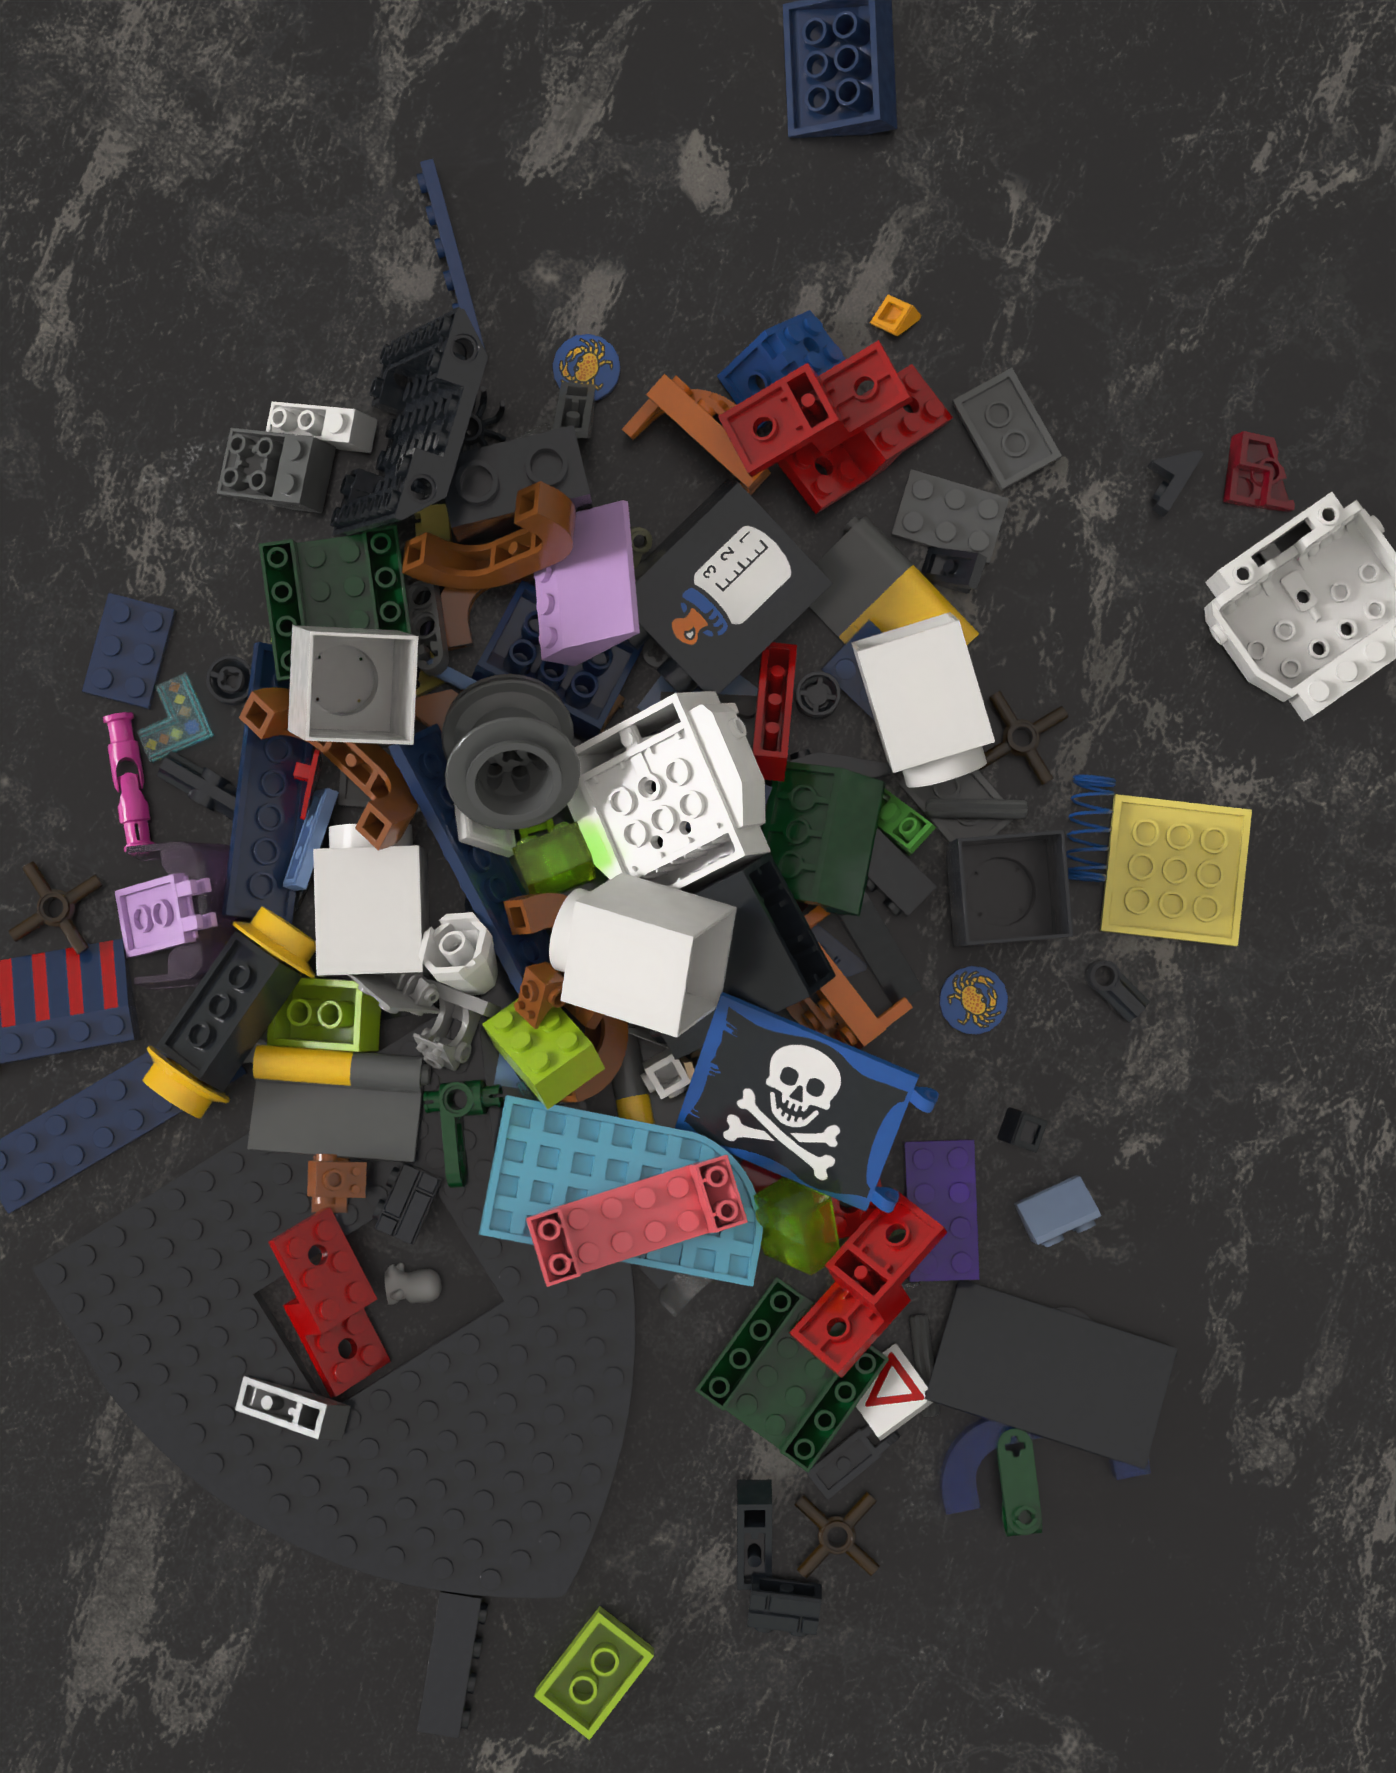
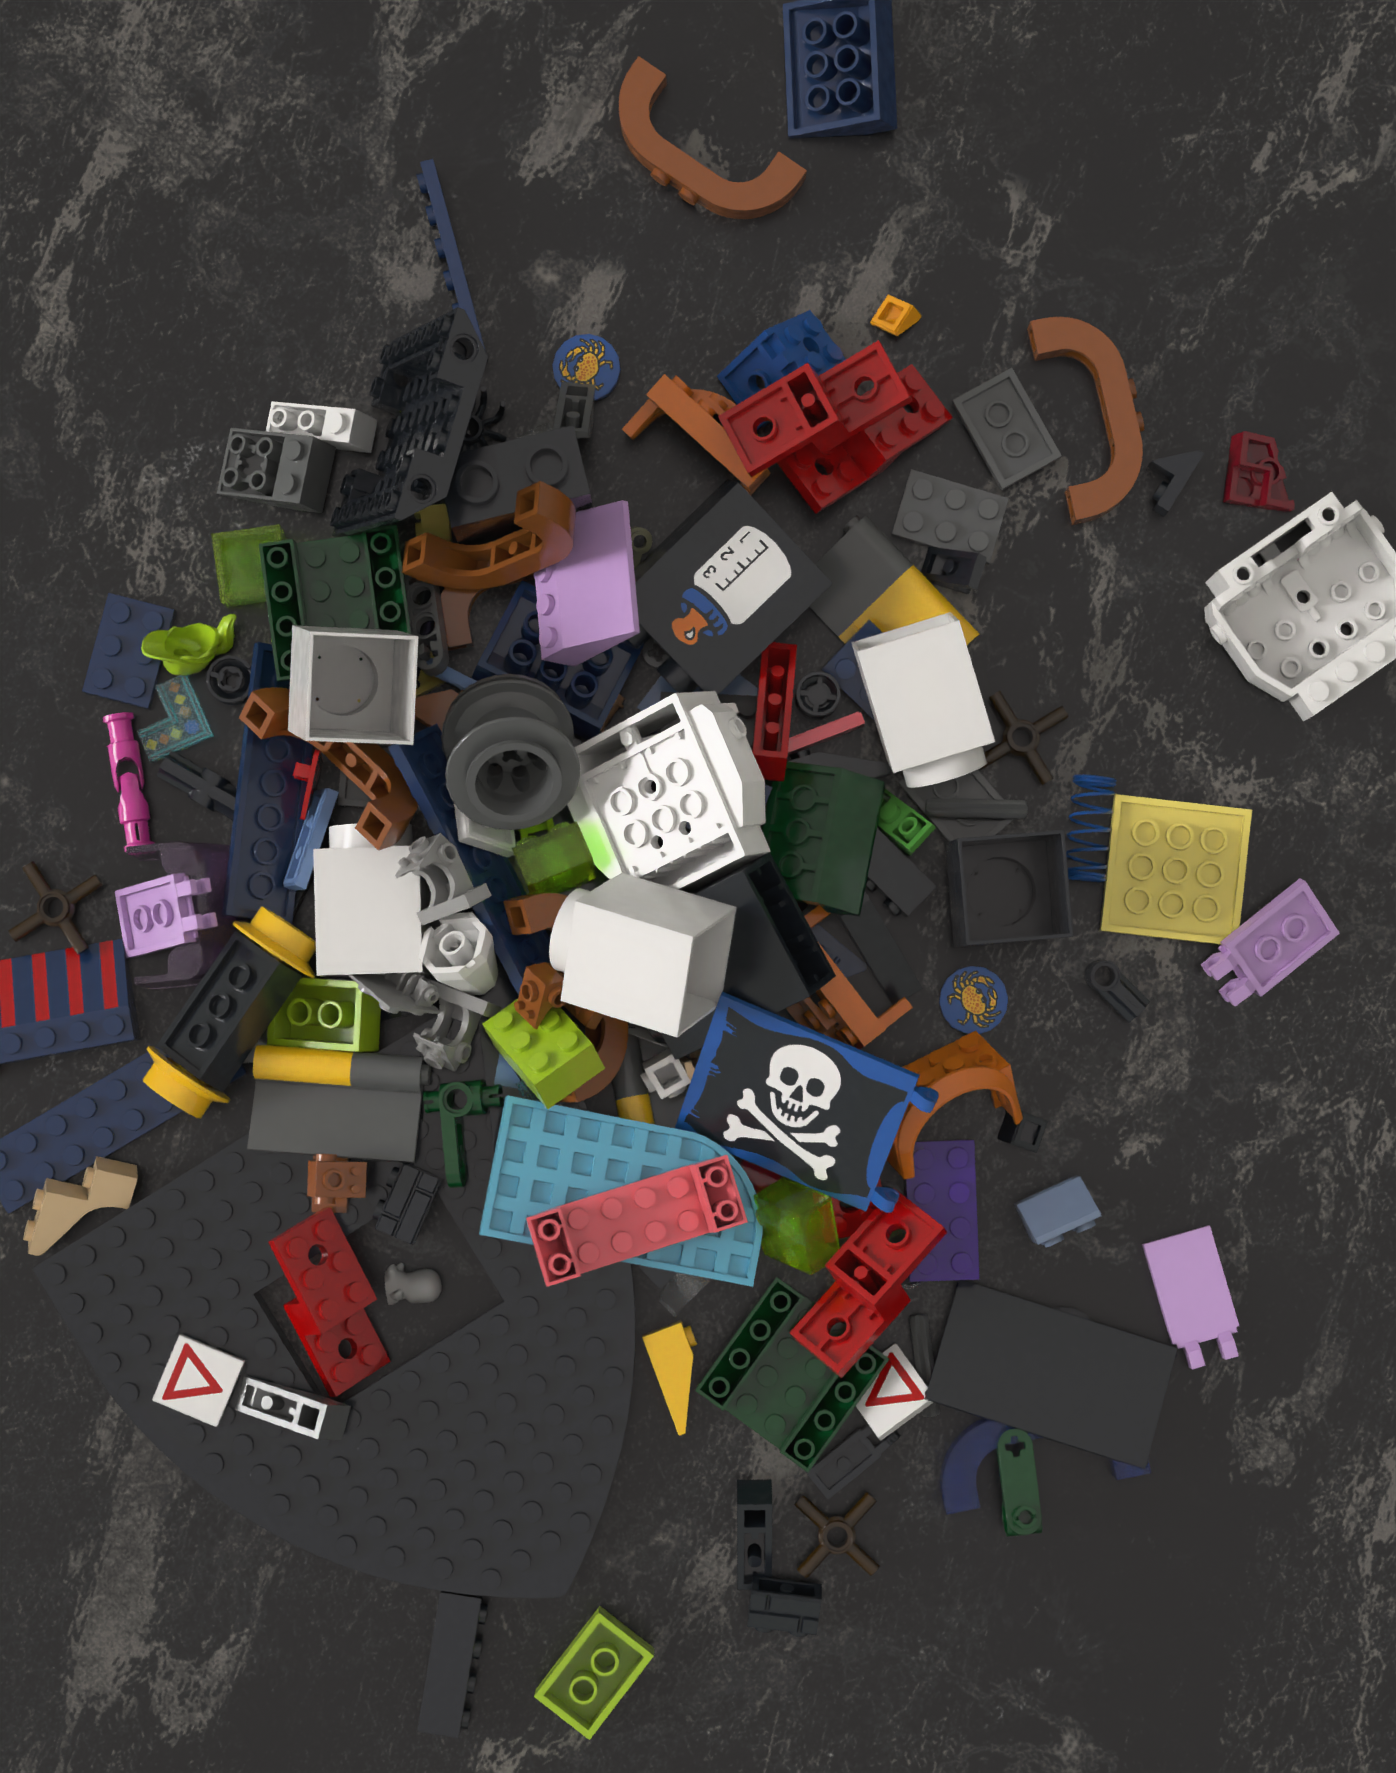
none -> tan arch [23,1156,138,1256]
none -> lime hair [141,614,237,676]
none -> white tile [152,1334,245,1427]
none -> clear neon green brick [211,524,286,607]
none -> light grey tile [395,833,492,926]
none -> dark orange arch [619,56,807,219]
none -> yellow slope [642,1320,697,1436]
none -> coral tile [788,711,865,756]
none -> orange piece [887,1031,1023,1180]
none -> dark orange arch [1027,317,1144,525]
none -> lavender tile [1142,1225,1239,1369]
none -> lavender tile [1201,878,1340,1006]

